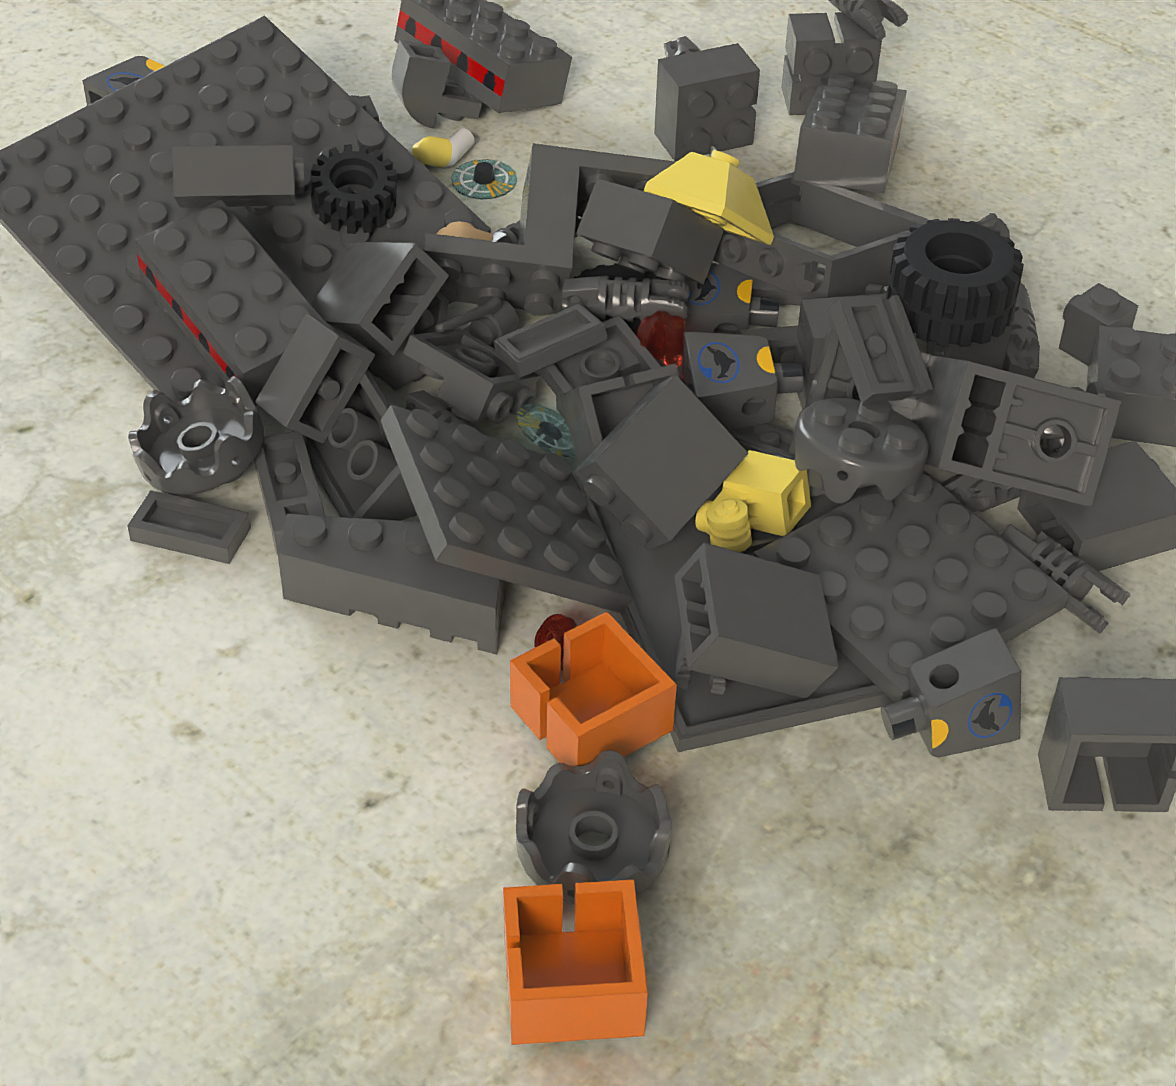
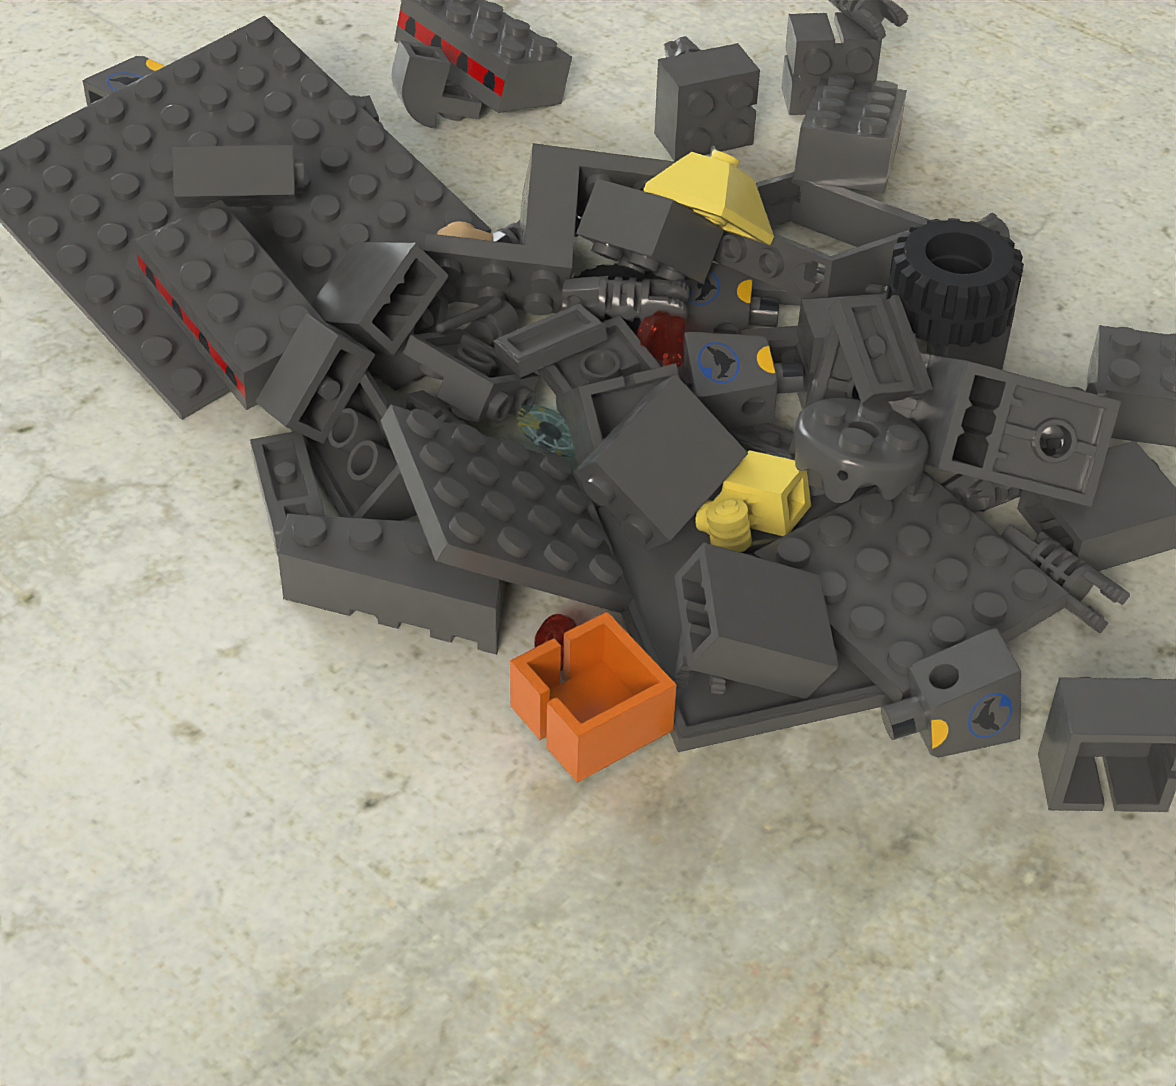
dark grey tile [127,490,251,564] -> none
dark grey plate [128,376,264,495] -> none
black tyre [310,144,397,234] -> none
light yellow arm [412,128,474,168] -> none
piece [451,159,517,200] -> none
orange piece [503,880,648,1045] -> none
dark grey plate [516,750,672,905] -> none
dark grey hinge [1002,282,1040,378] -> none
dark grey brick [1059,283,1139,366] -> none

